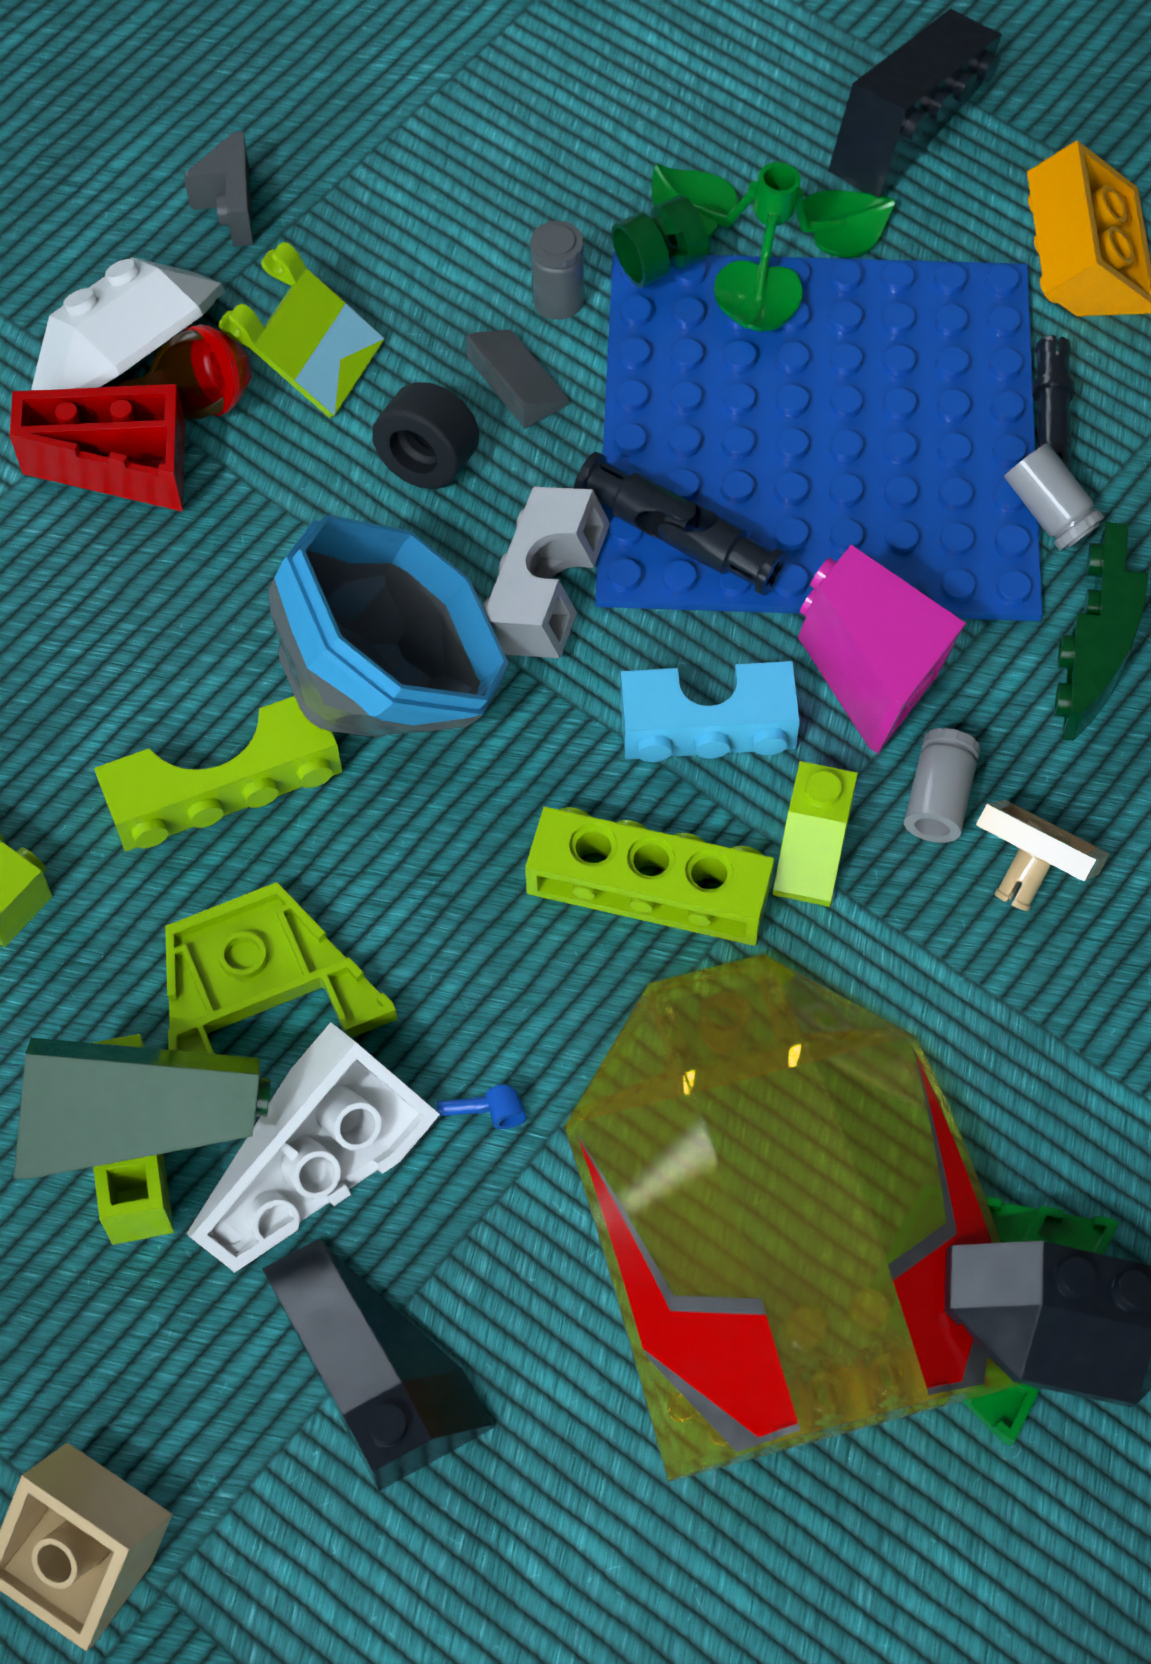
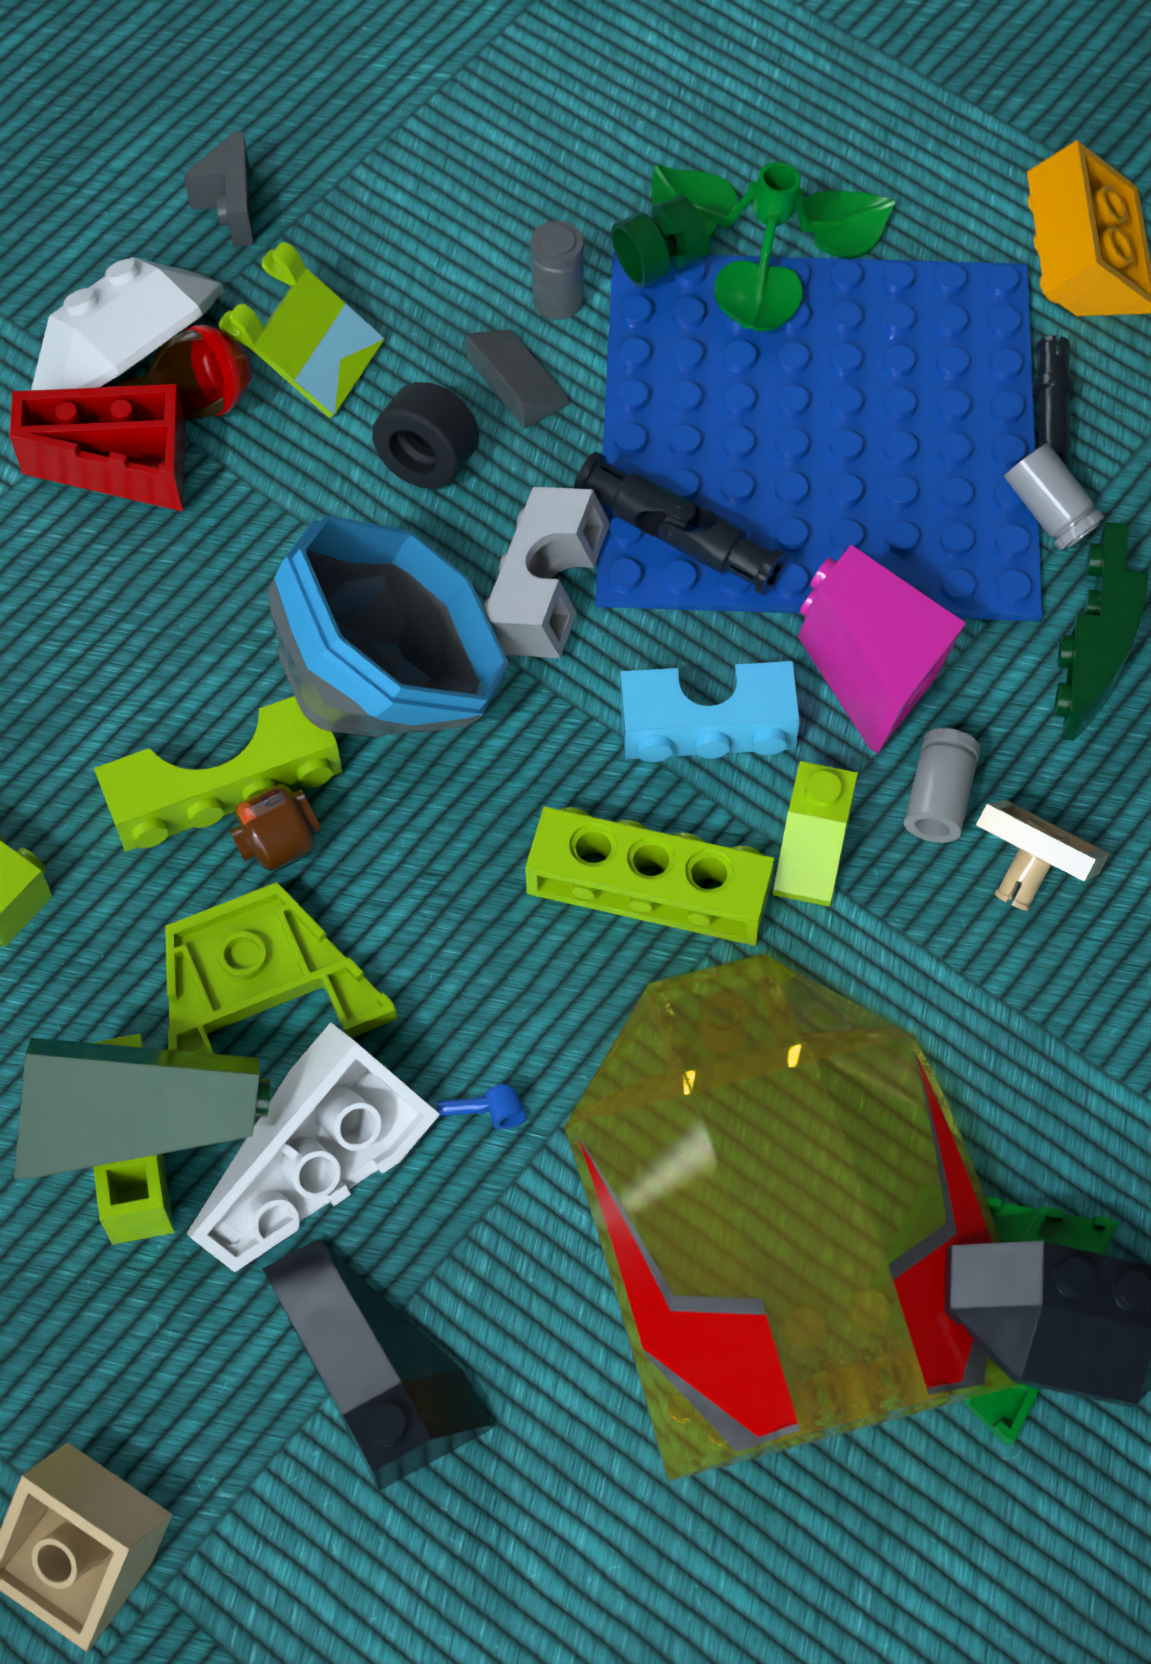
black wedge [828,9,1002,198] -> none
none -> reddish brown head [229,784,321,871]

